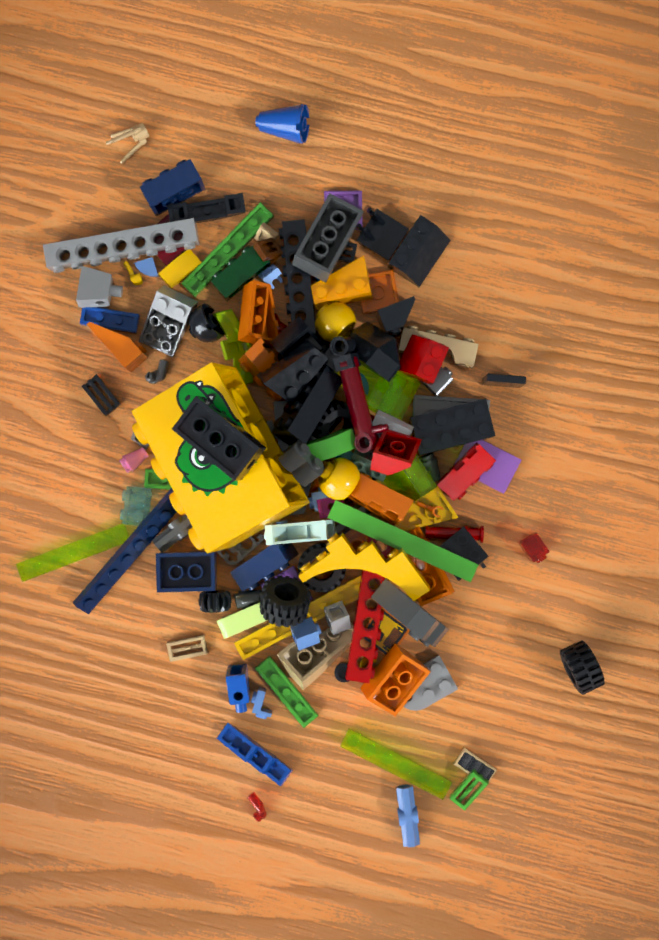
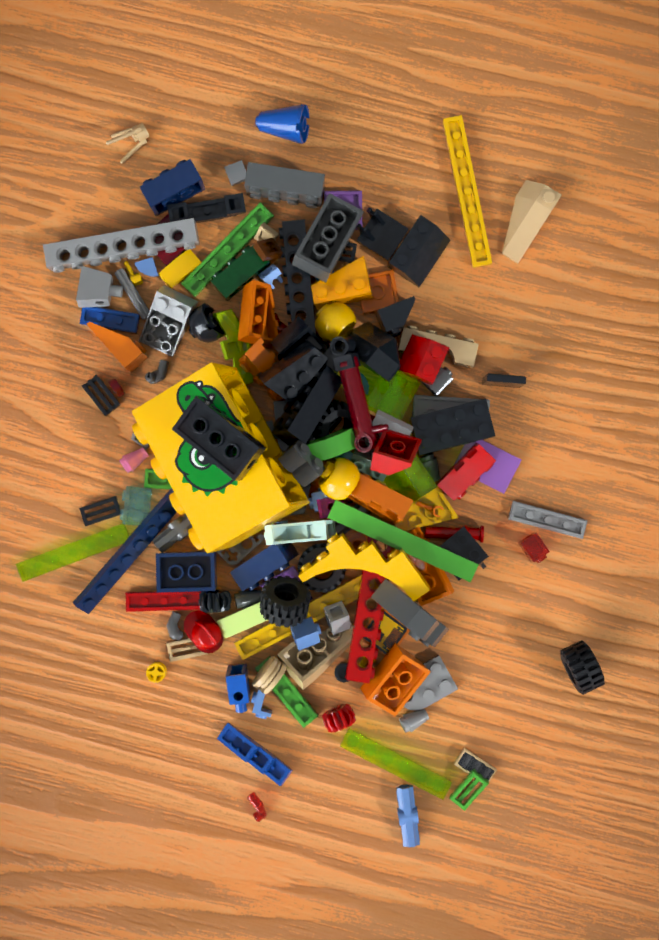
none -> black tile [79,496,122,526]
none -> dark red tile [108,378,125,397]
none -> light grey axle [115,268,149,320]
none -> red tile [125,591,203,612]
none -> yellow wheel [146,662,167,683]
none -> dark grey arm [166,611,183,640]
none -> red piece [183,610,224,653]
none -> light grey tile [224,160,246,186]
none -> dark grey brick [244,162,325,208]
none -> tan head [252,656,287,694]
none -> red gear [322,704,356,733]
none -> light grey cone [399,709,429,733]
none -> yellow plate [443,115,492,268]
none -> tan wedge [502,180,562,264]
none -> light grey tile [508,501,587,539]

